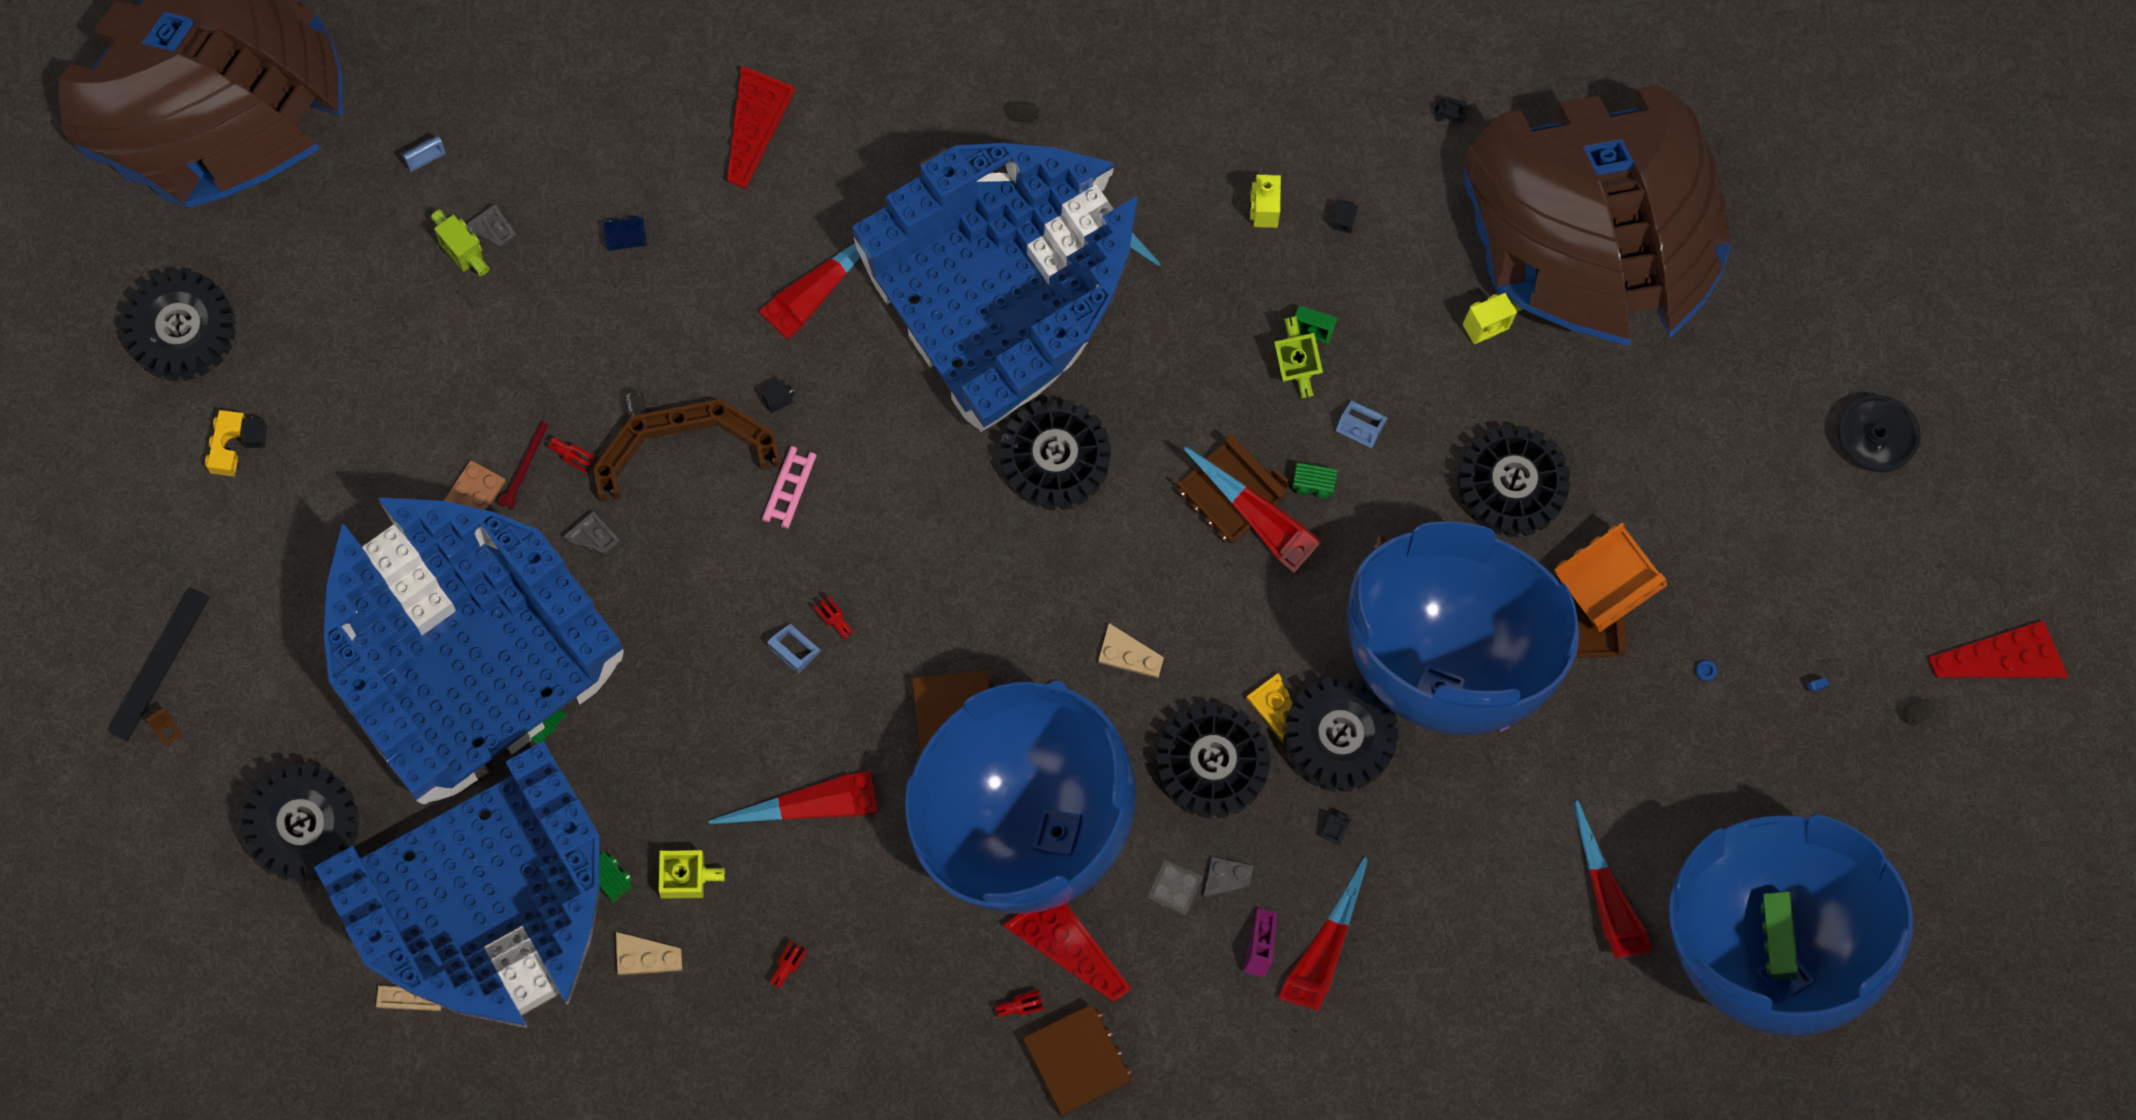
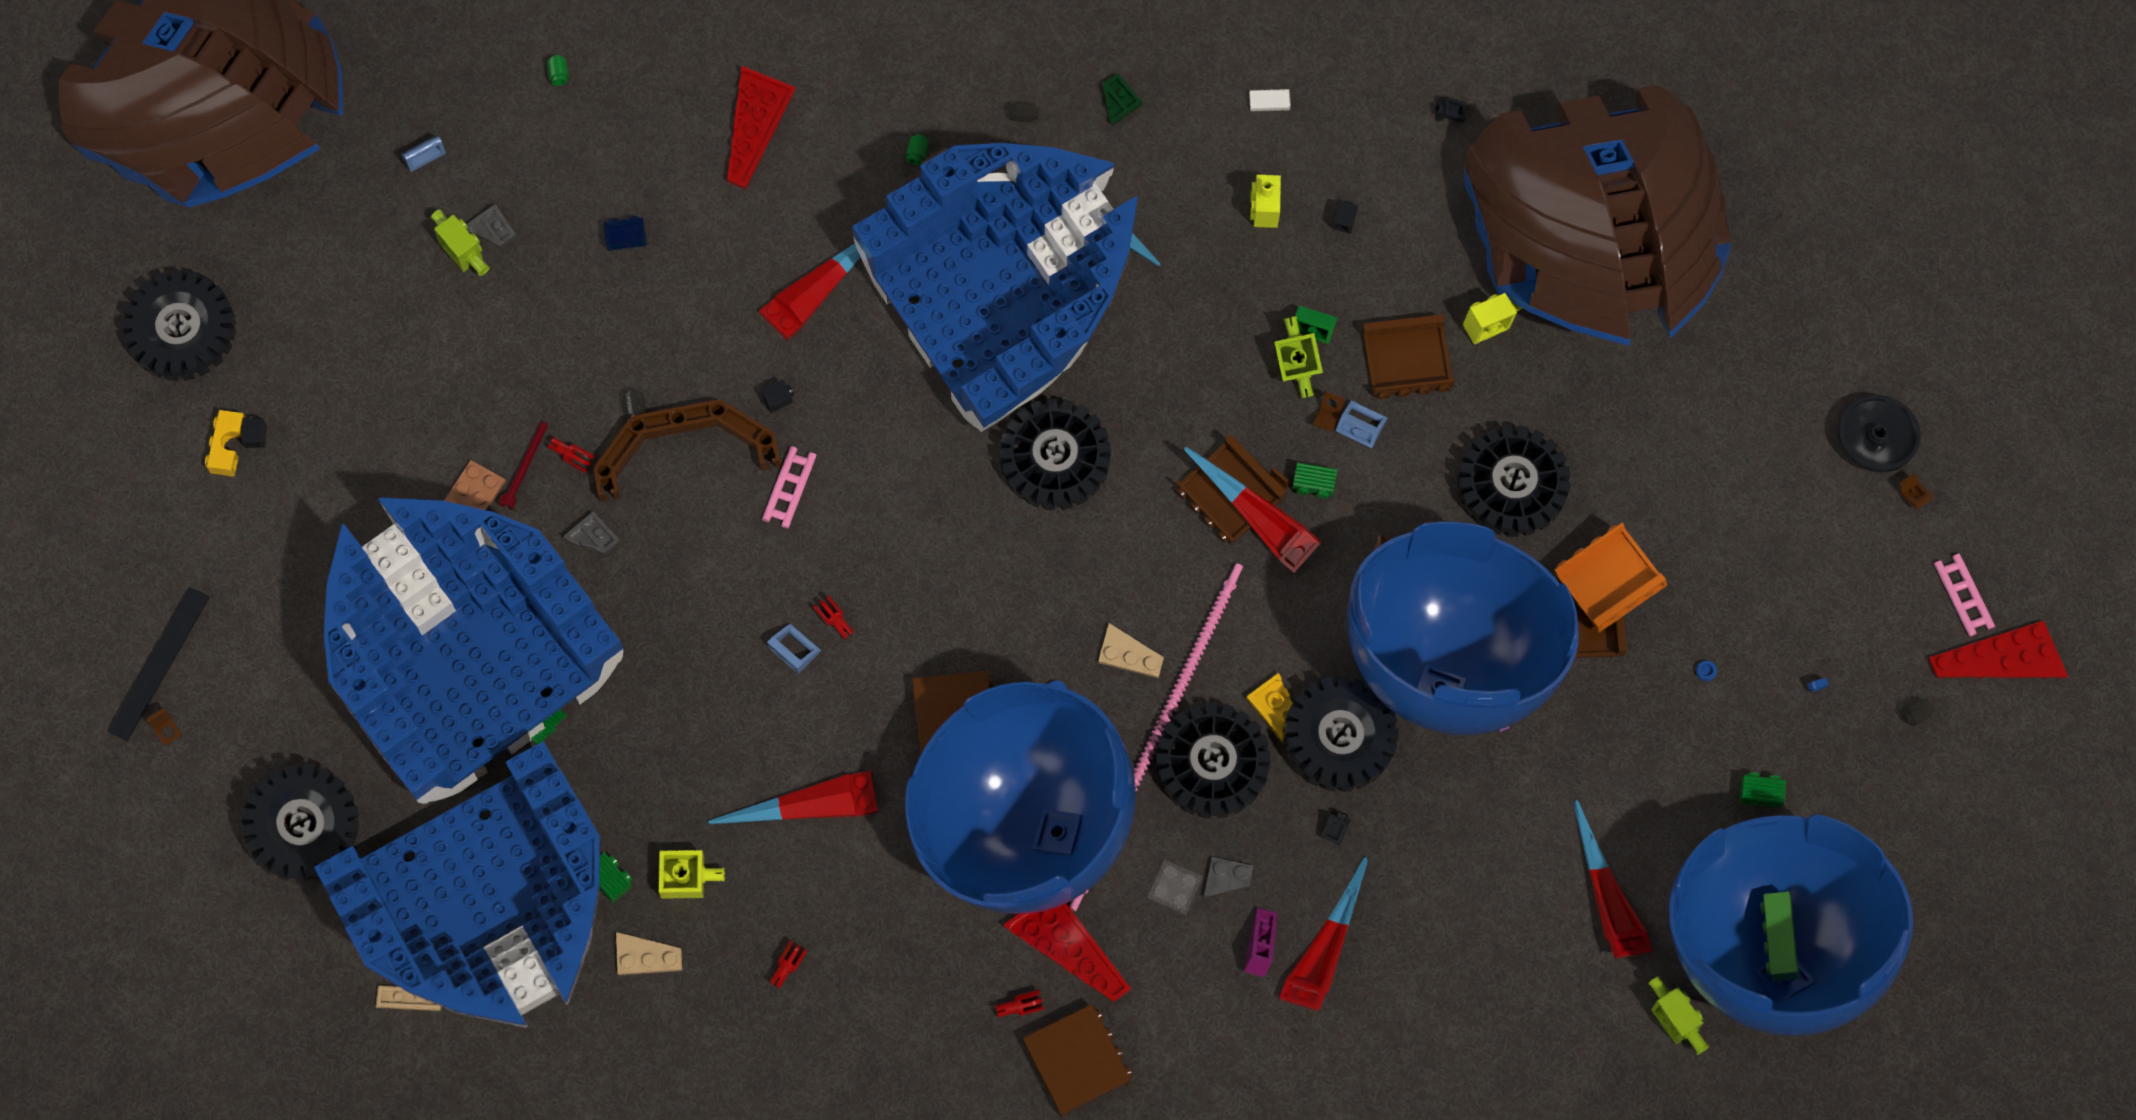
none -> green brick [547,55,569,86]
none -> green brick [906,134,929,165]
none -> bright pink hose [1069,563,1243,912]
none -> dark green wing [1102,73,1142,126]
none -> white tile [1249,90,1290,111]
none -> reddish brown bracket [1313,391,1345,432]
none -> reddish brown panel [1362,314,1455,399]
none -> lime brick [1648,976,1709,1055]
none -> green brick [1739,772,1786,808]
none -> reddish brown bracket [1899,473,1933,510]
none -> bright pink bar [1934,554,1996,637]

